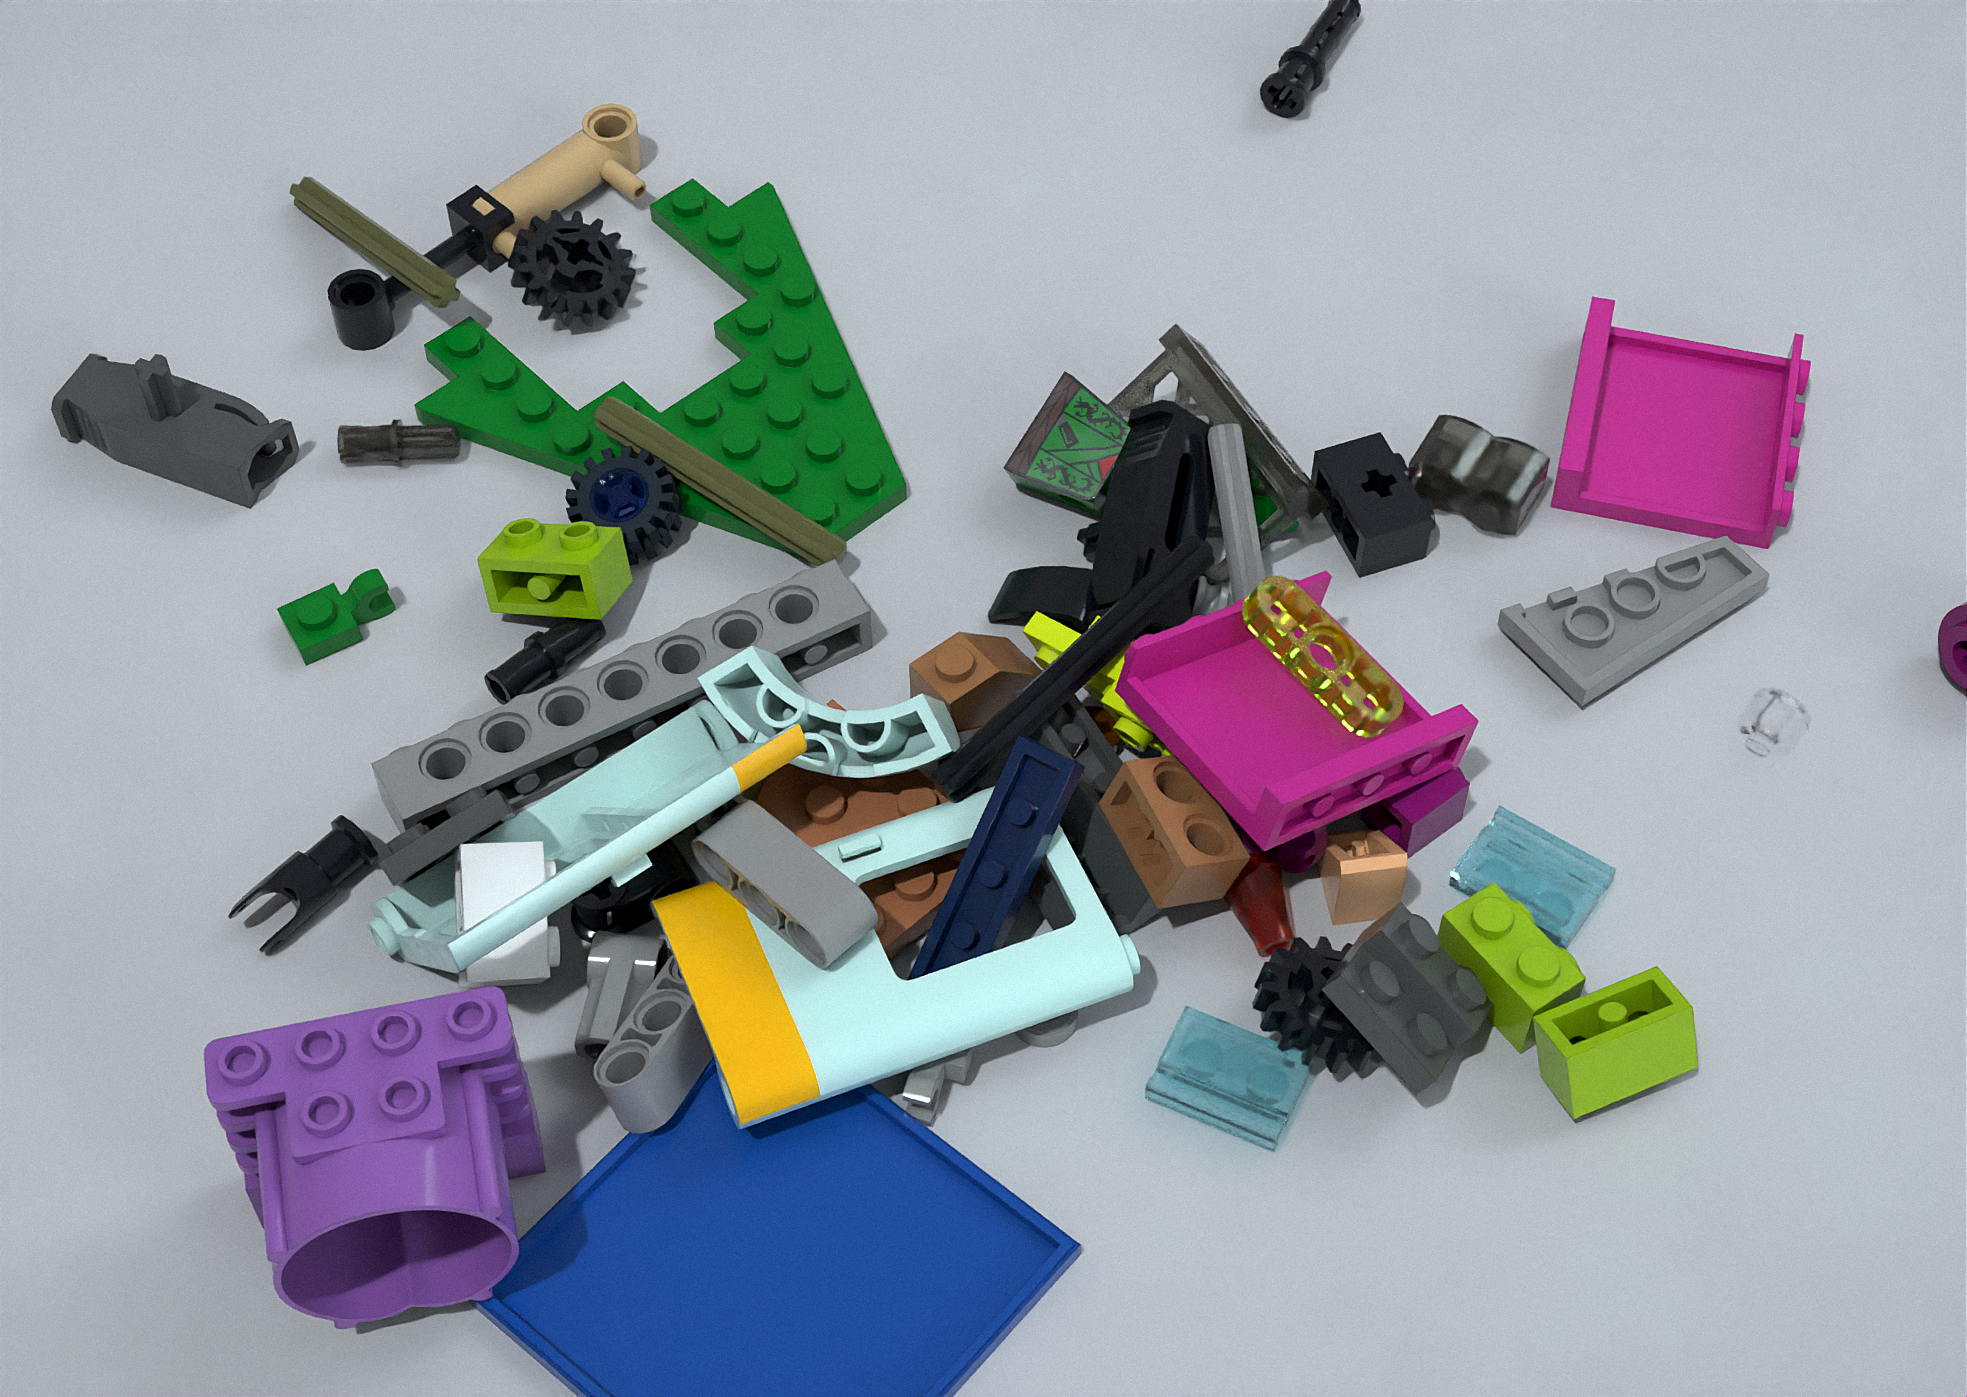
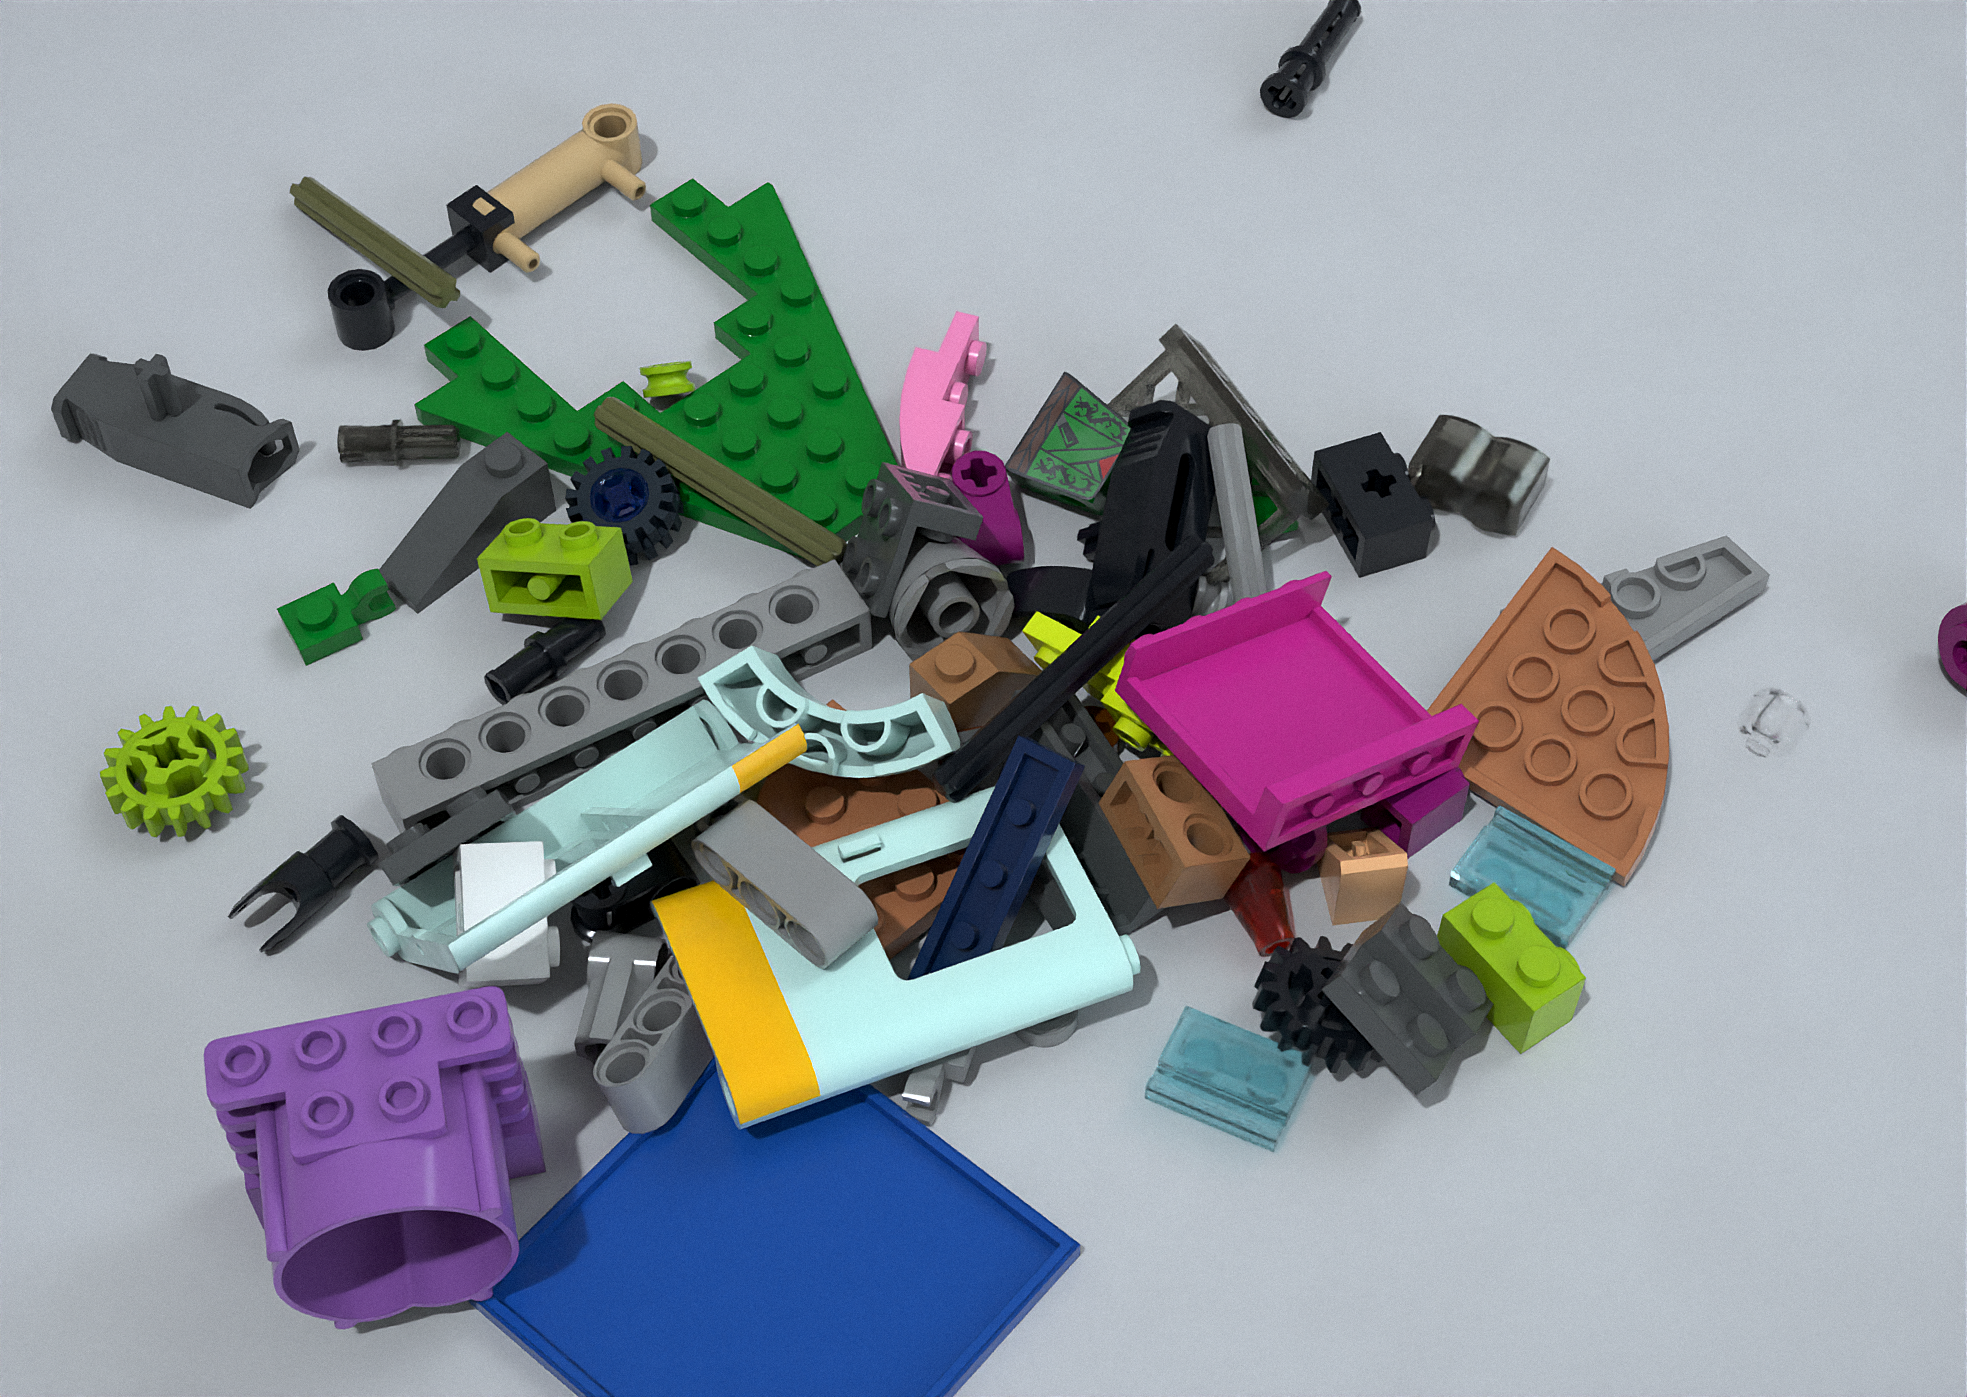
black gear [508,210,636,327] -> none
clear neon green beam [1242,576,1404,737] -> none
lime brick [1533,966,1698,1119] -> none
dark pink panel [1550,296,1811,549] -> none
none -> lime gear [100,706,249,837]
none -> dark grey slope [379,432,556,614]
none -> lime bush [639,361,695,397]
none -> dark grey bracket [842,462,983,618]
none -> light grey cone [889,530,1014,661]
none -> bright pink slope [899,311,986,481]
none -> magenta piece [952,451,1024,566]
none -> nougat plate [1427,547,1669,887]

